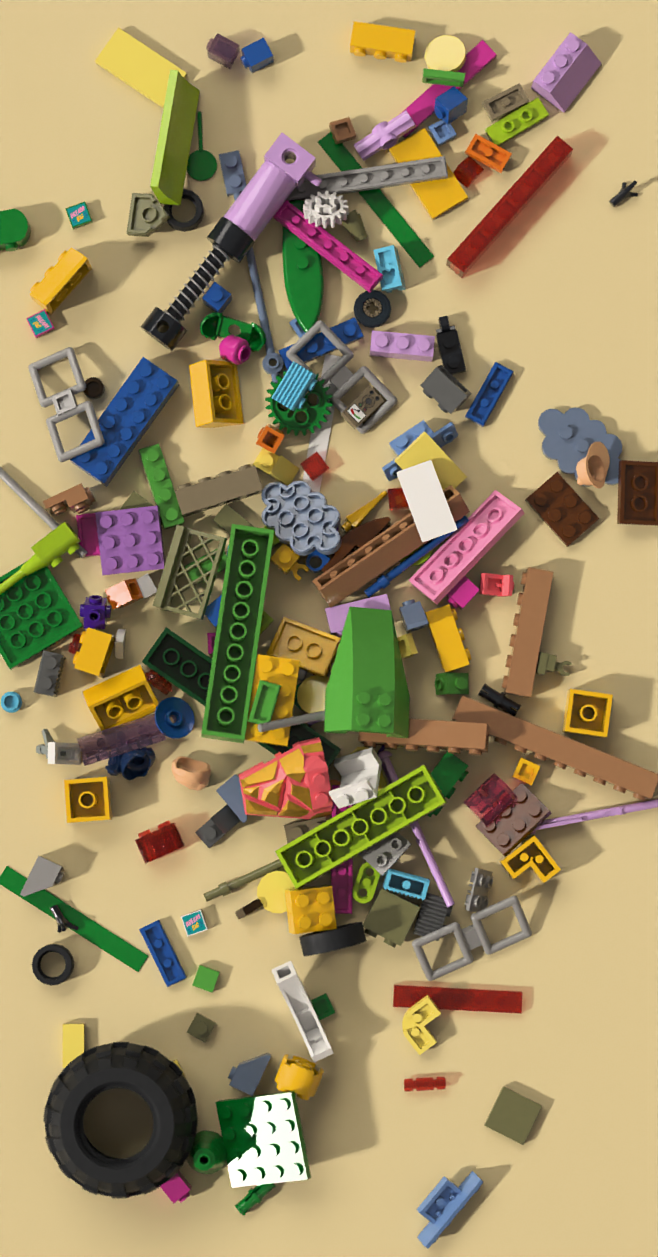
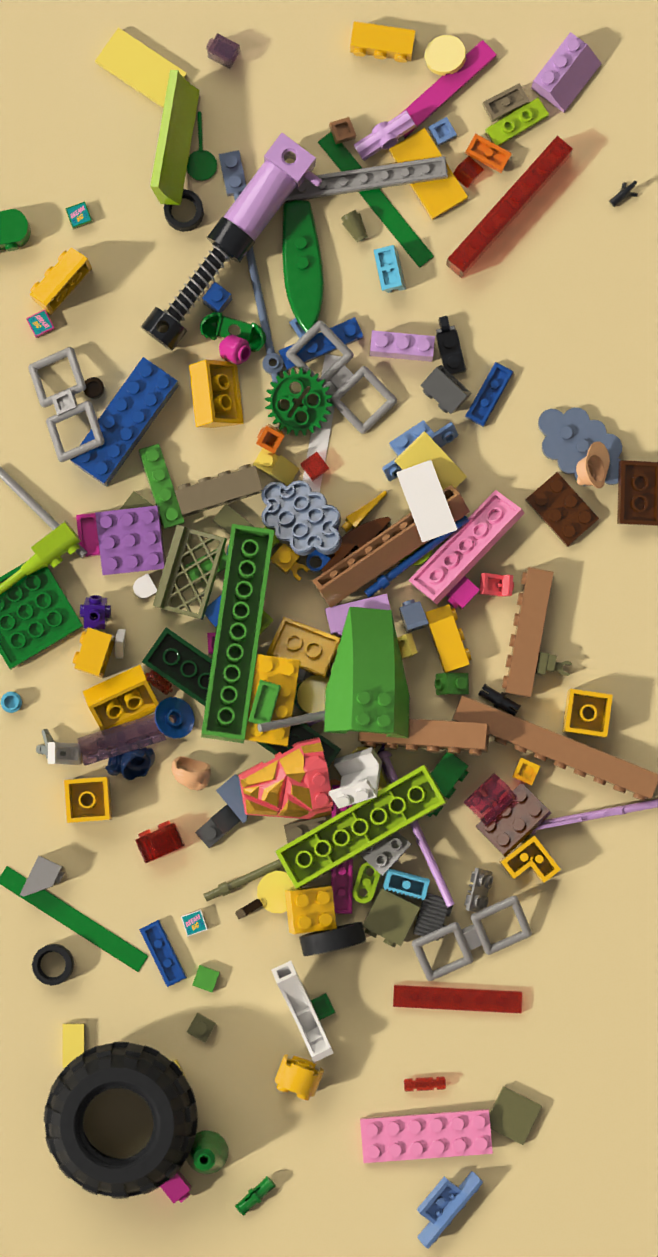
dark grey brick [34,650,66,697] -> none
medium nougat plate [43,483,96,515] -> none
black bar [50,904,79,933] -> none
clear red tile [68,633,81,655] -> none
brick [105,578,143,609] -> none
olive plate [127,193,171,237] -> none
plate [216,1091,311,1188] -> none
sand blue slope [228,1053,272,1096] -> none
blue brick [240,38,274,73] -> none
medium azure brick [271,361,317,411] -> none
dark pink tile [273,200,383,293] -> none
white gear [303,191,349,229] -> none
dark tan tile [340,386,384,429] -> none
black bush [354,290,391,328] -> none
clear red slope [387,488,410,510] -> none
light yellow plate [402,995,441,1055] -> none
bright green tile [422,68,465,87] -> none
blue brick [434,86,468,124] -> none
none -> bright pink plate [360,1109,493,1163]

